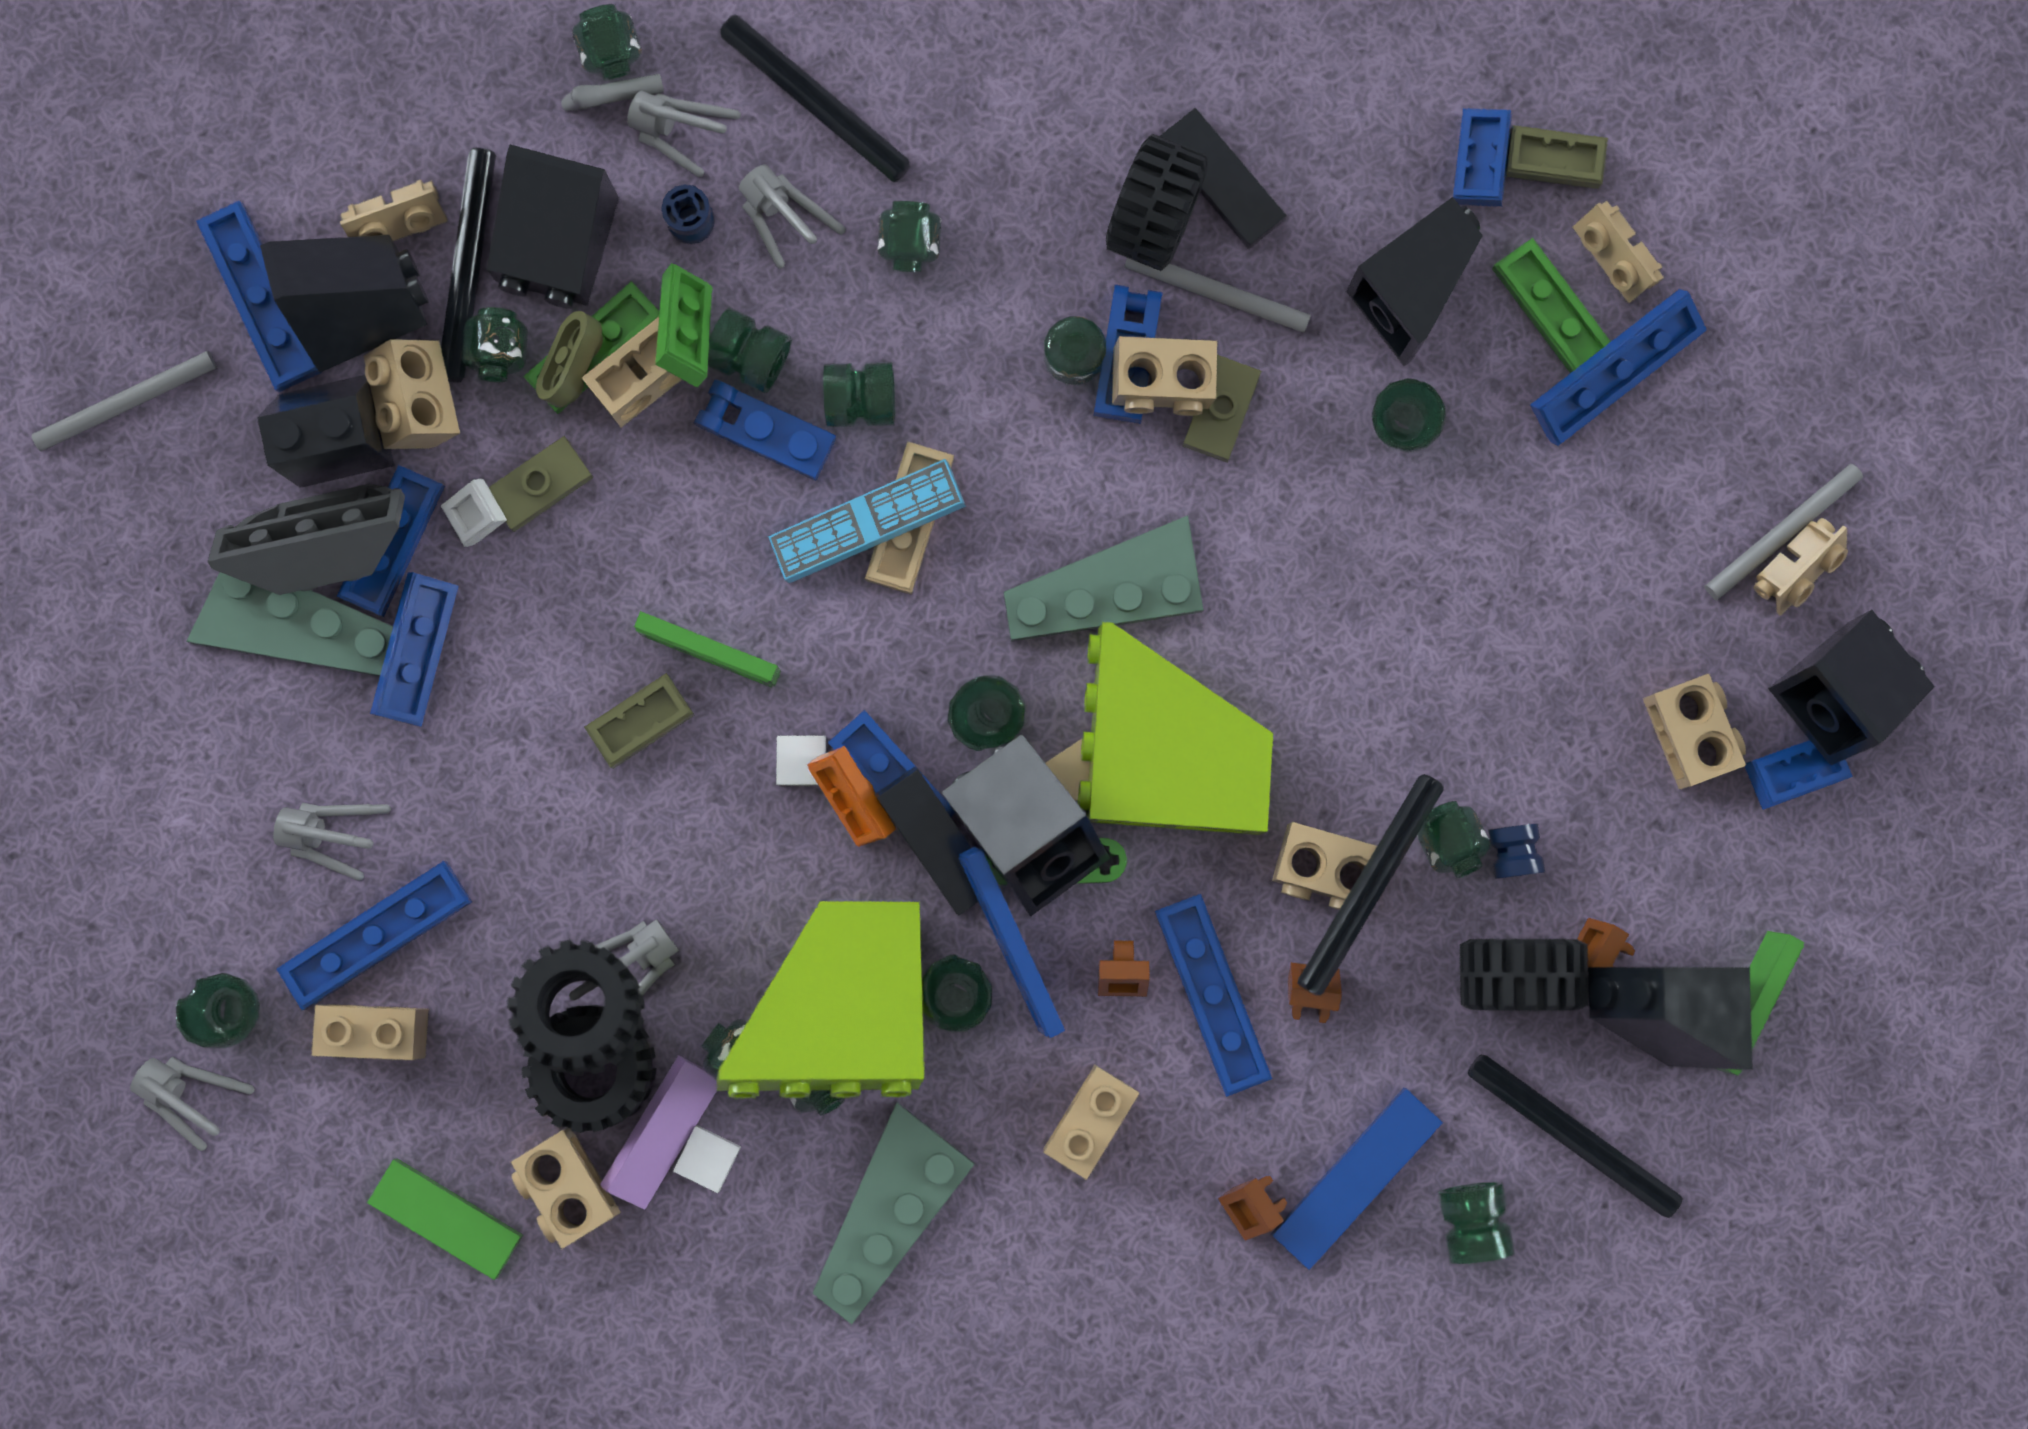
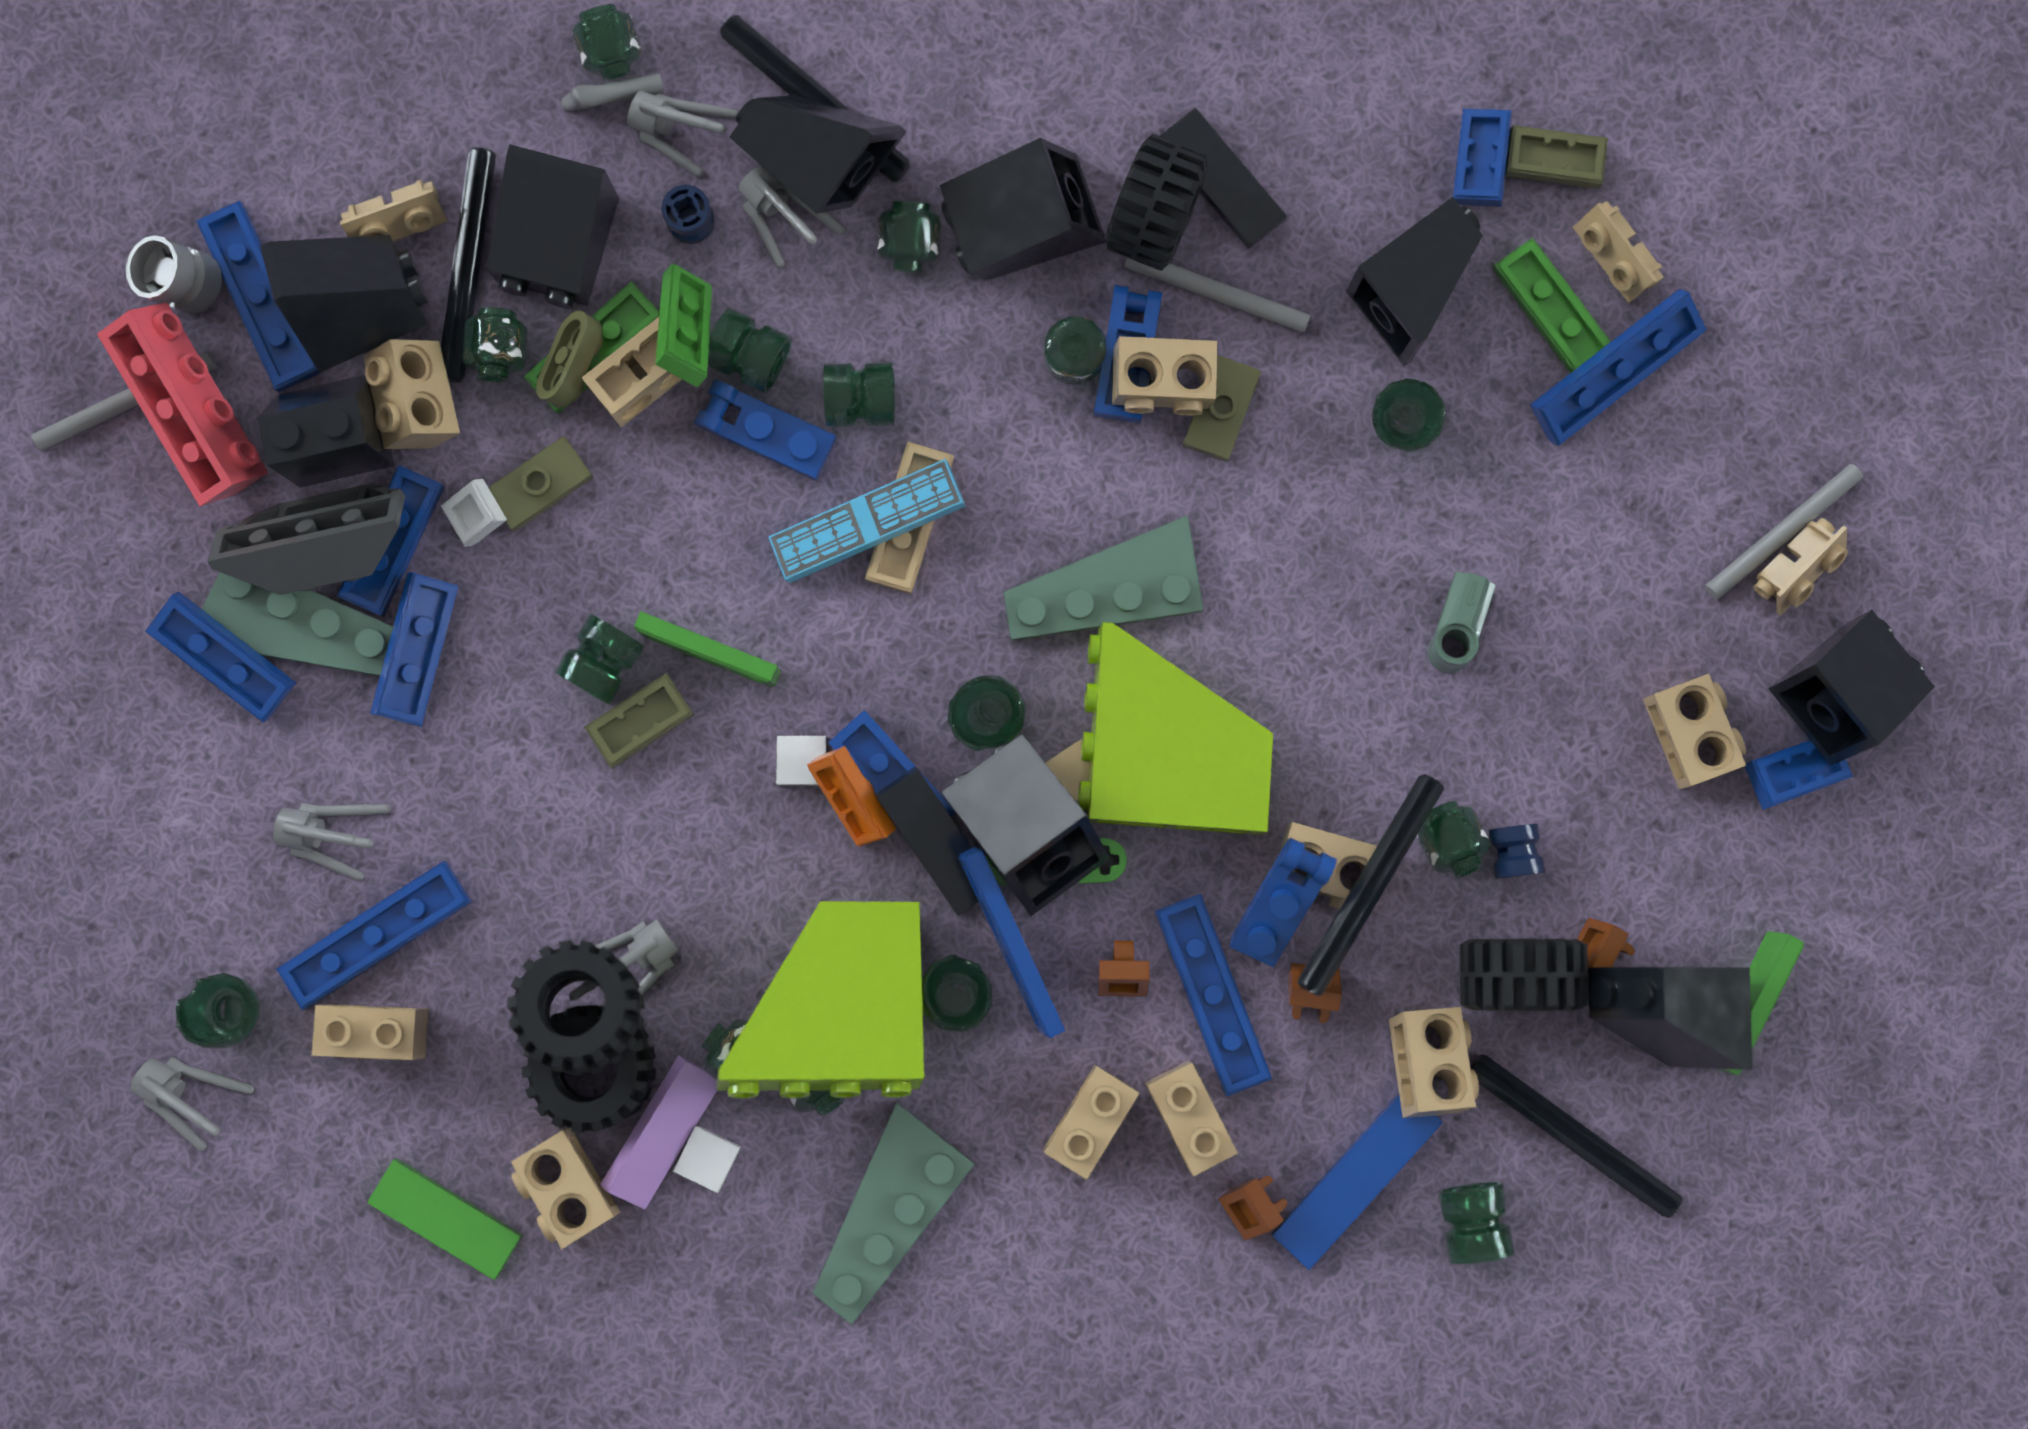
none -> coral brick [97,302,268,507]
none -> light grey wheel [126,235,222,314]
none -> blue tile [145,591,296,723]
none -> clear green wheel [554,614,645,705]
none -> black slope [729,95,907,214]
none -> black slope [940,138,1106,280]
none -> tan brick [1145,1061,1238,1176]
none -> blue plate [1229,838,1337,967]
none -> tan brick [1389,1007,1479,1118]
none -> sand green piece [1427,571,1496,674]

